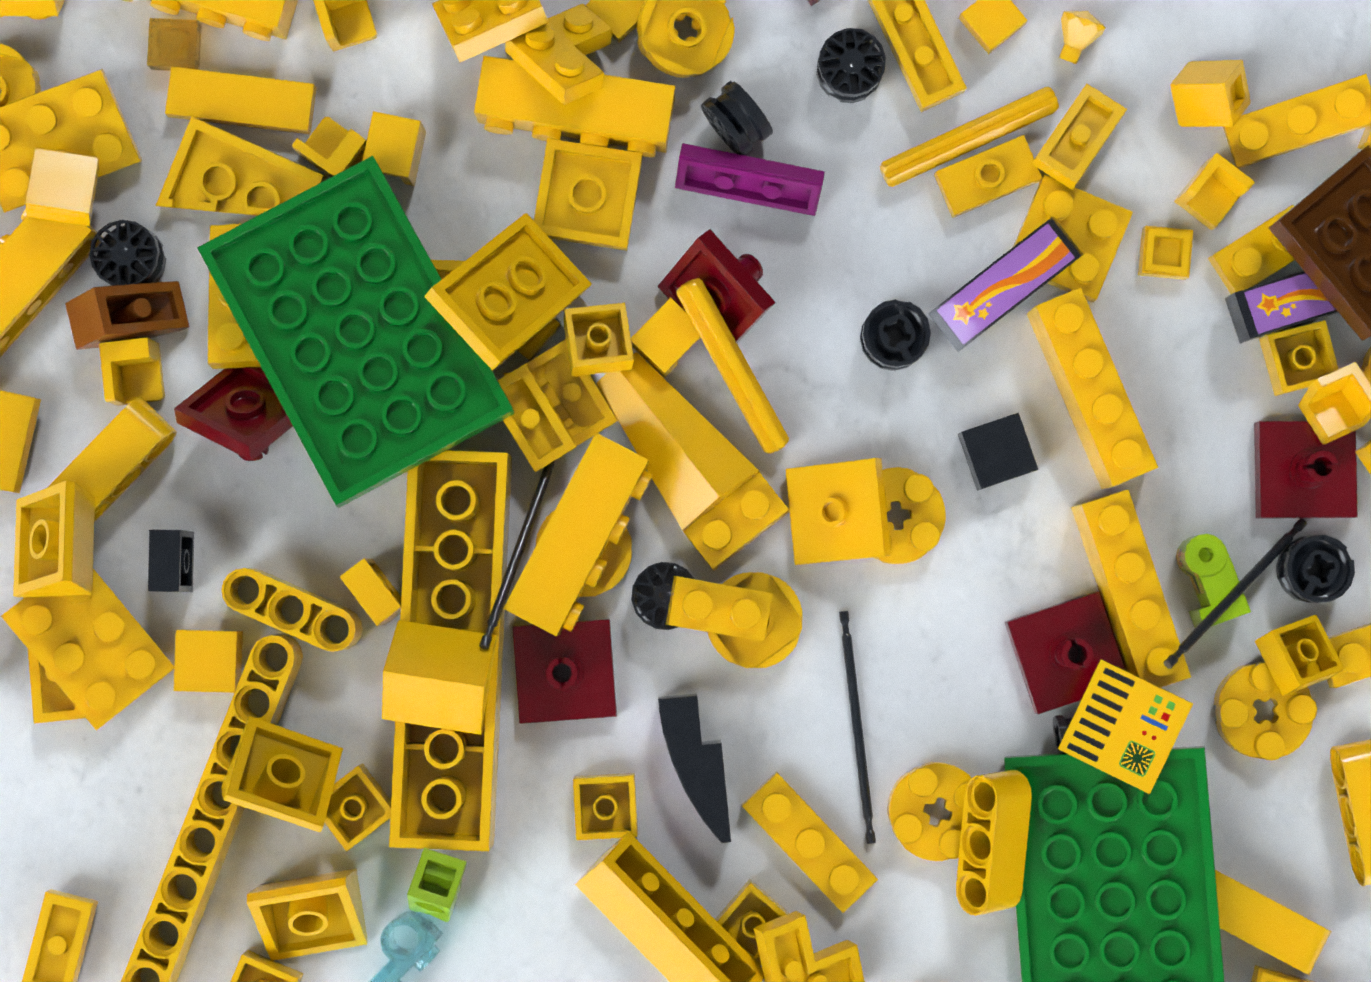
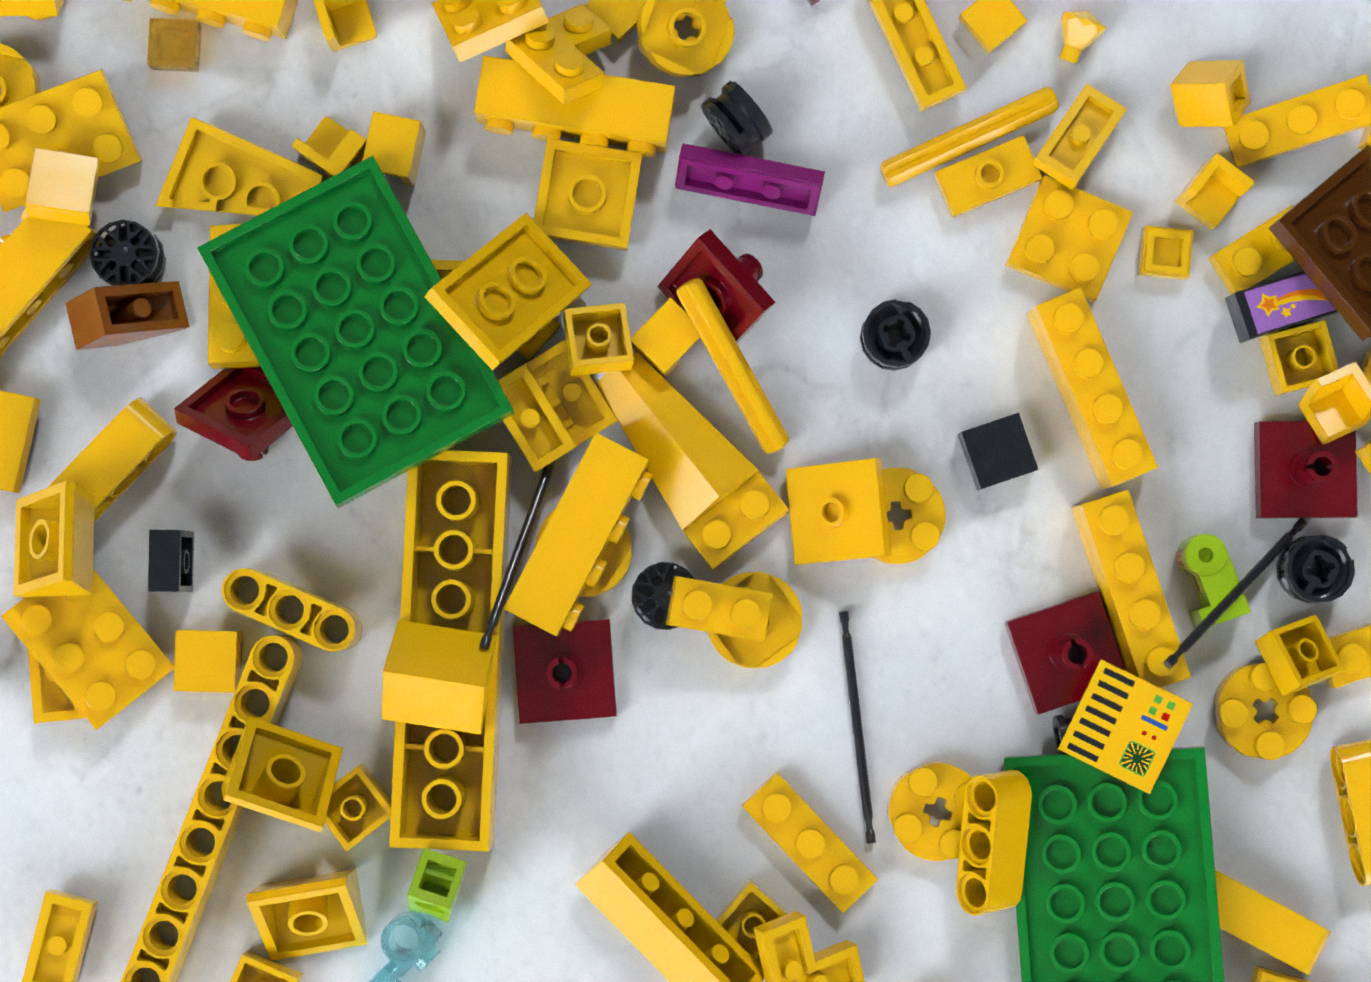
yellow panel [99,337,165,406] -> none
yellow tile [165,66,317,134] -> none
yellow piece [340,558,401,626] -> none
yellow piece [573,773,638,840] -> none
black slope [658,693,731,843] -> none
black wheel [816,28,886,103] -> none
slope [928,216,1083,352] -> none

